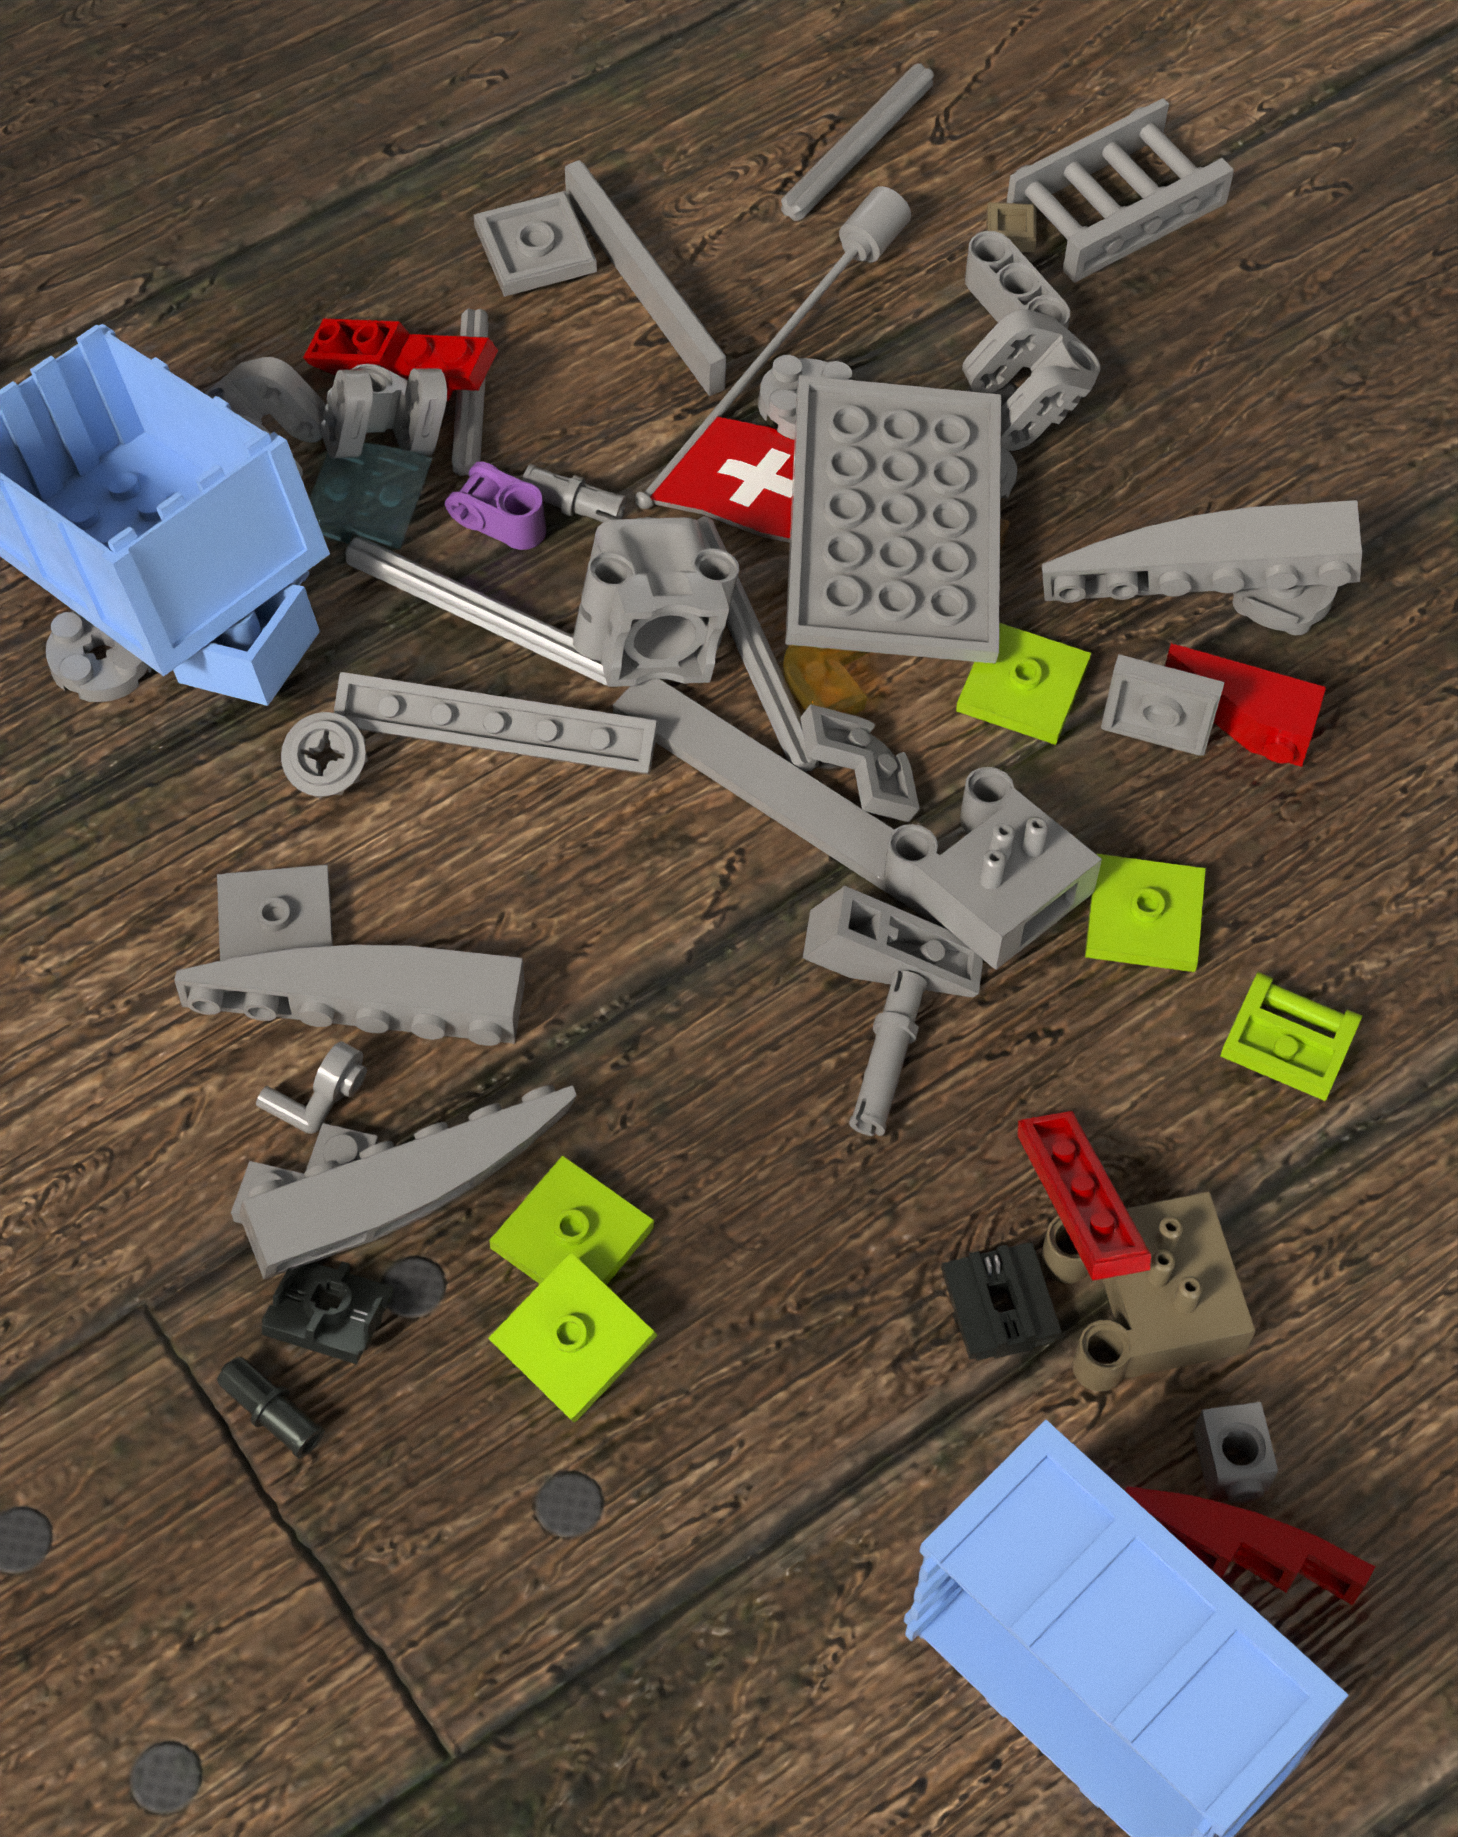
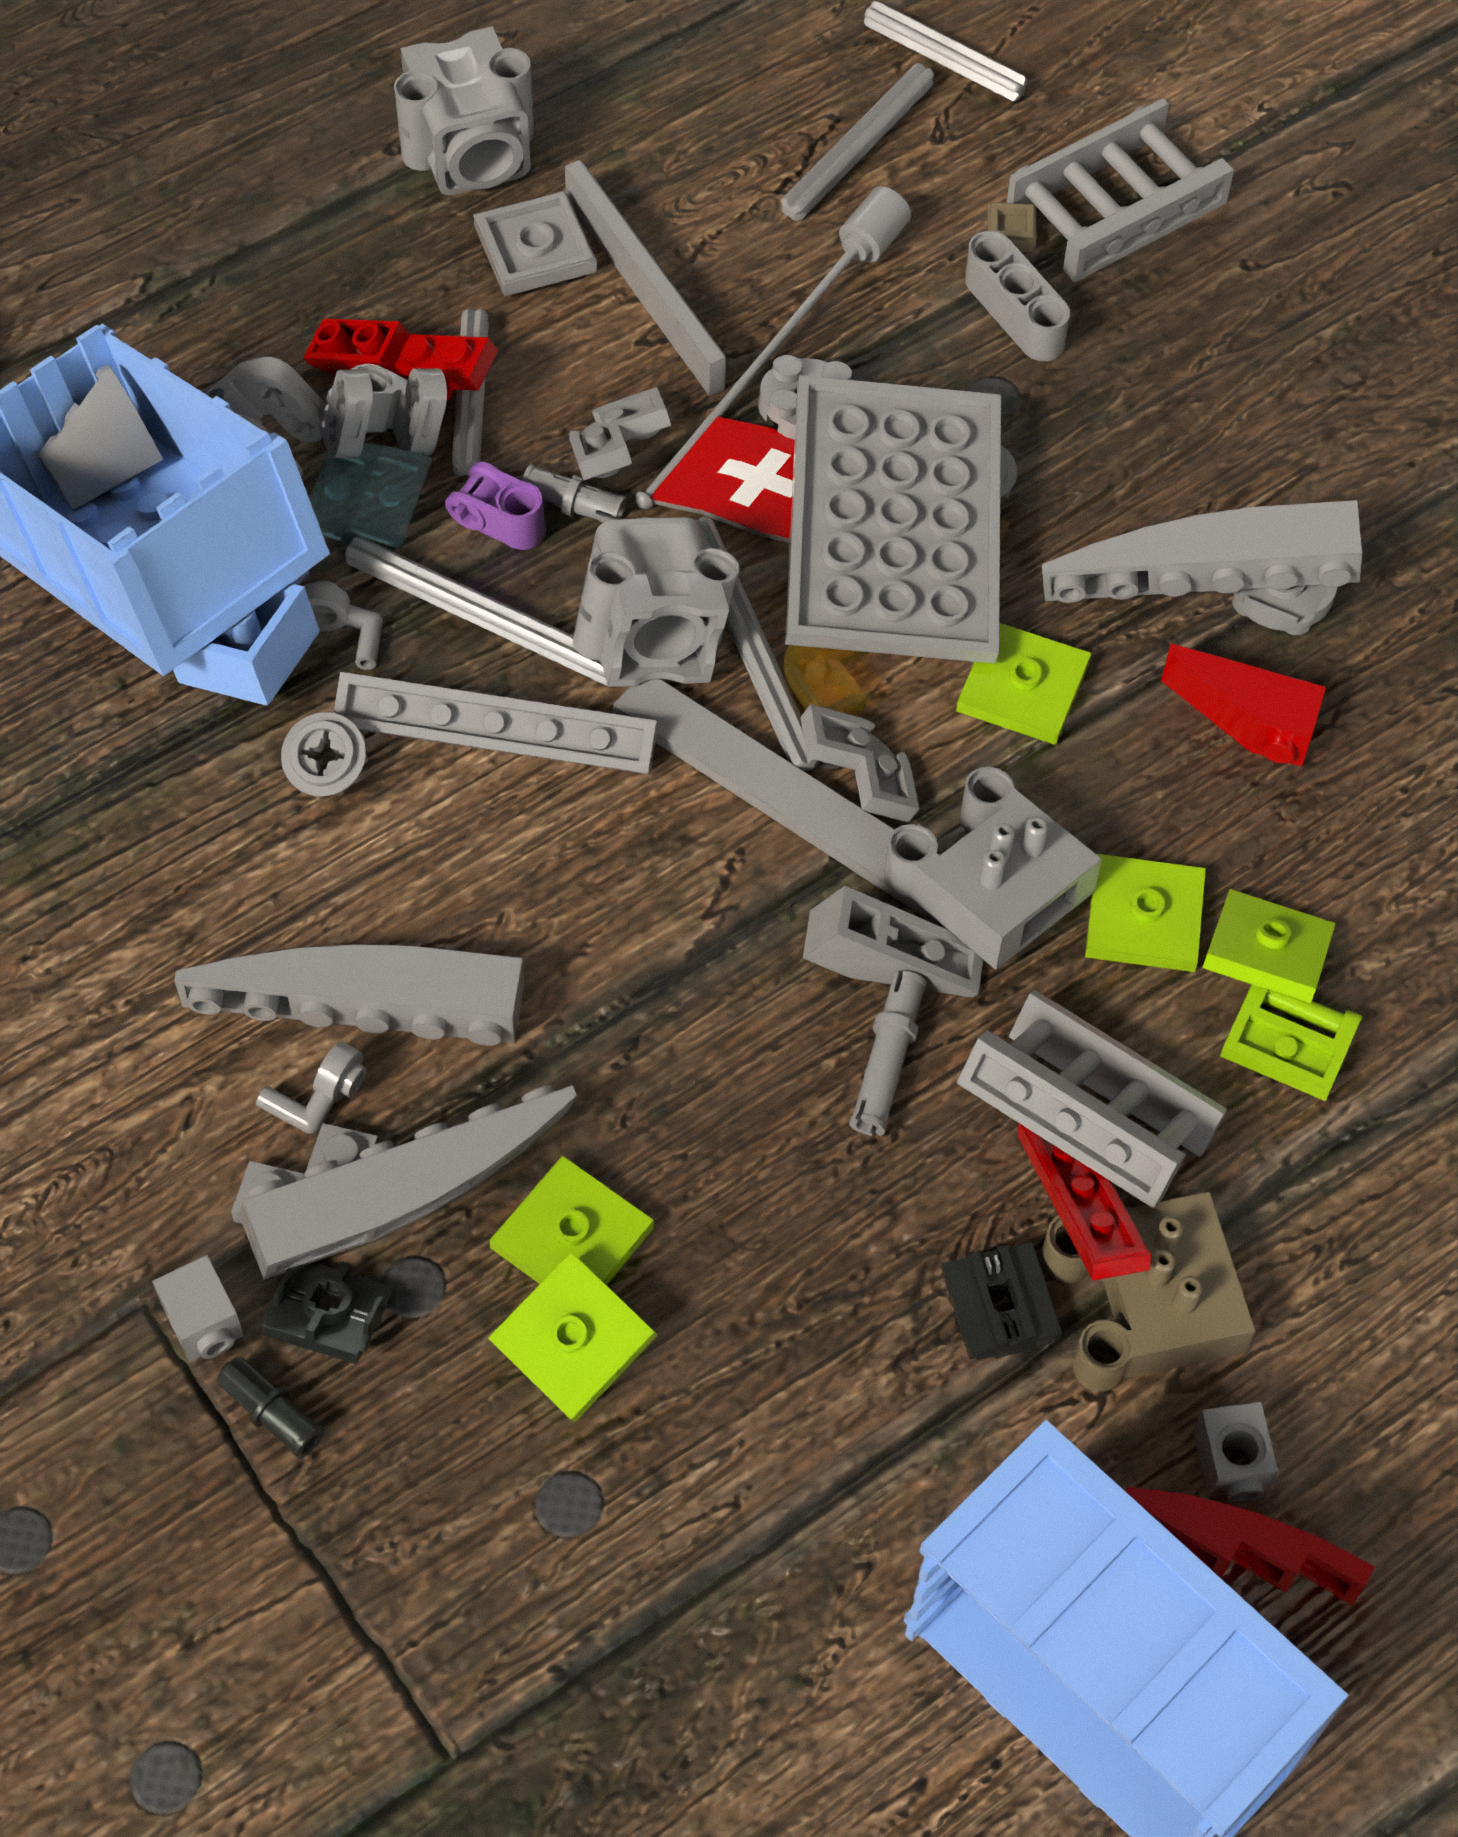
light grey plate [46,610,152,702] -> none
light grey plate [217,865,333,961] -> none
light grey piece [962,309,1101,451] -> none
light grey plate [1101,654,1224,756] -> none
none -> light grey slope [37,364,163,510]
none -> light grey brick [152,1255,244,1363]
none -> light grey plate [304,581,383,670]
none -> light grey piece [394,26,534,196]
none -> light grey plate [569,387,671,480]
none -> axle [864,1,1028,102]
none -> light grey fence [957,990,1228,1208]
none -> lime plate [1203,889,1336,1003]

